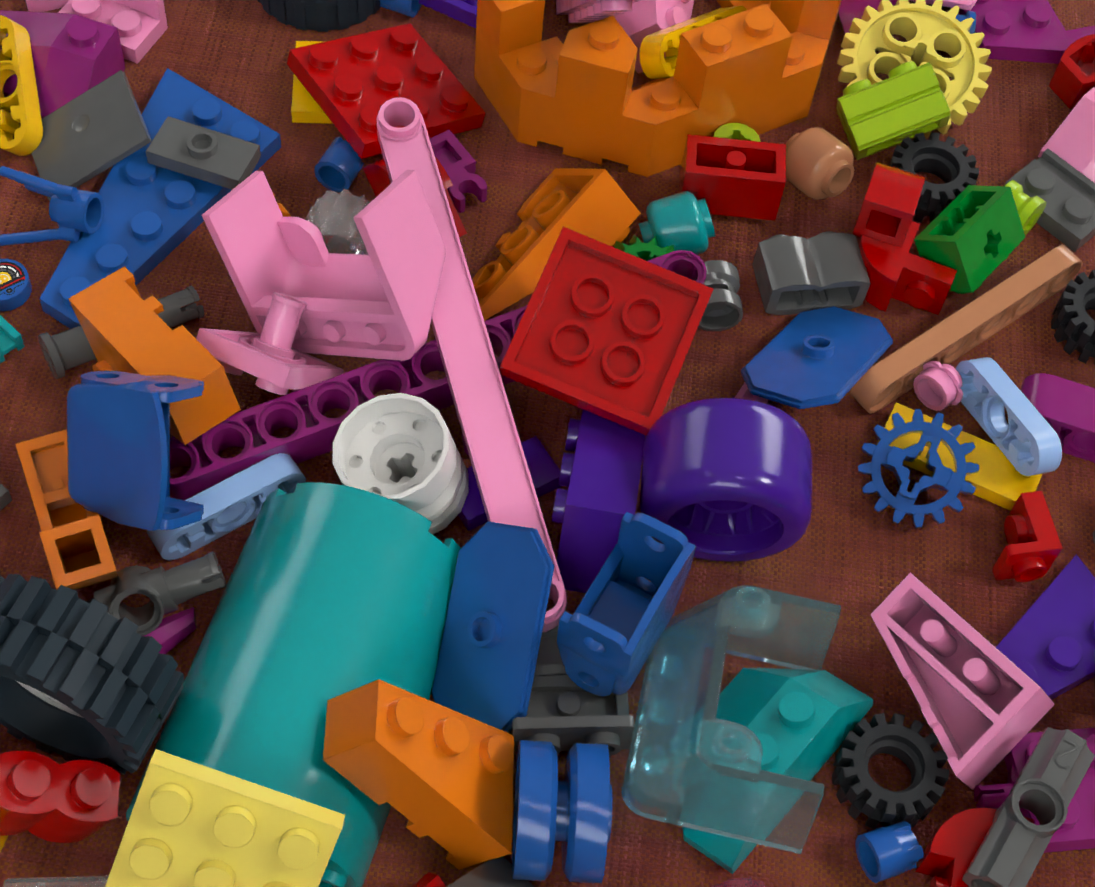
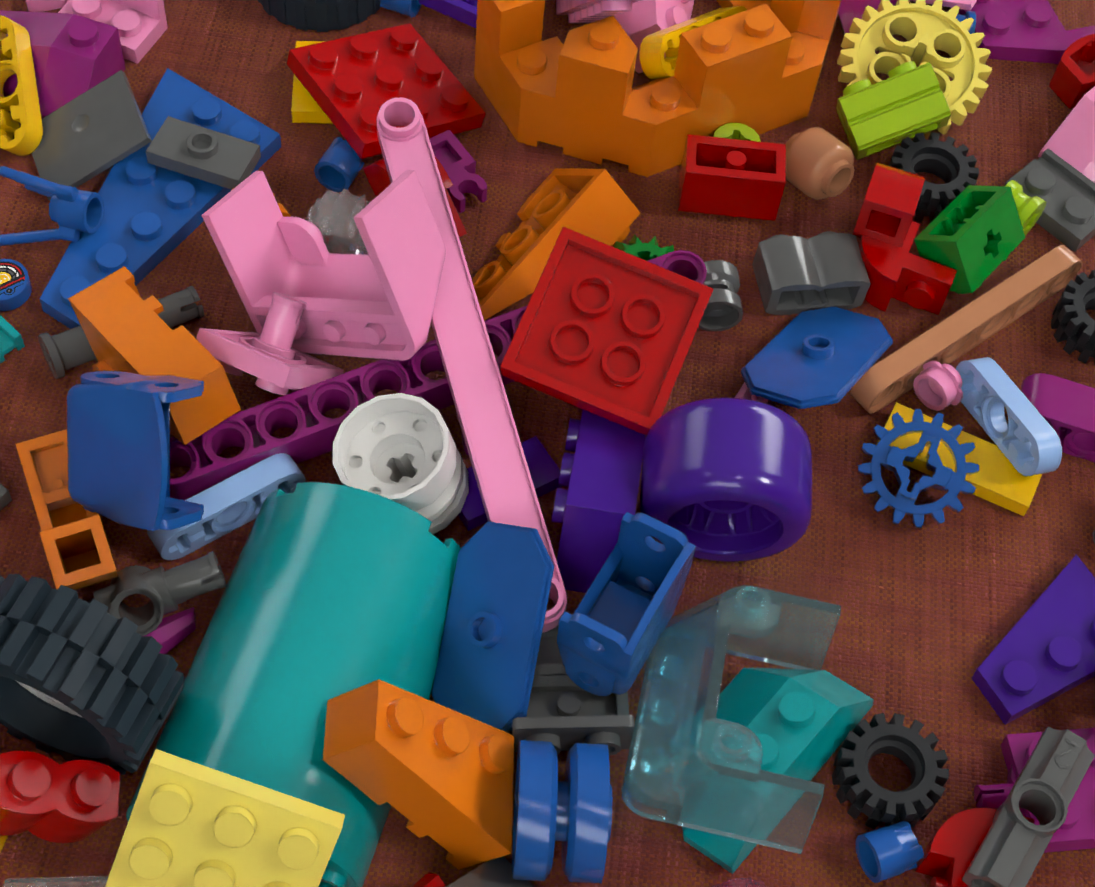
teal head [638,191,716,255] -> none
bright pink wedge [870,572,1055,790] -> none
red bracket [992,491,1063,583] -> none

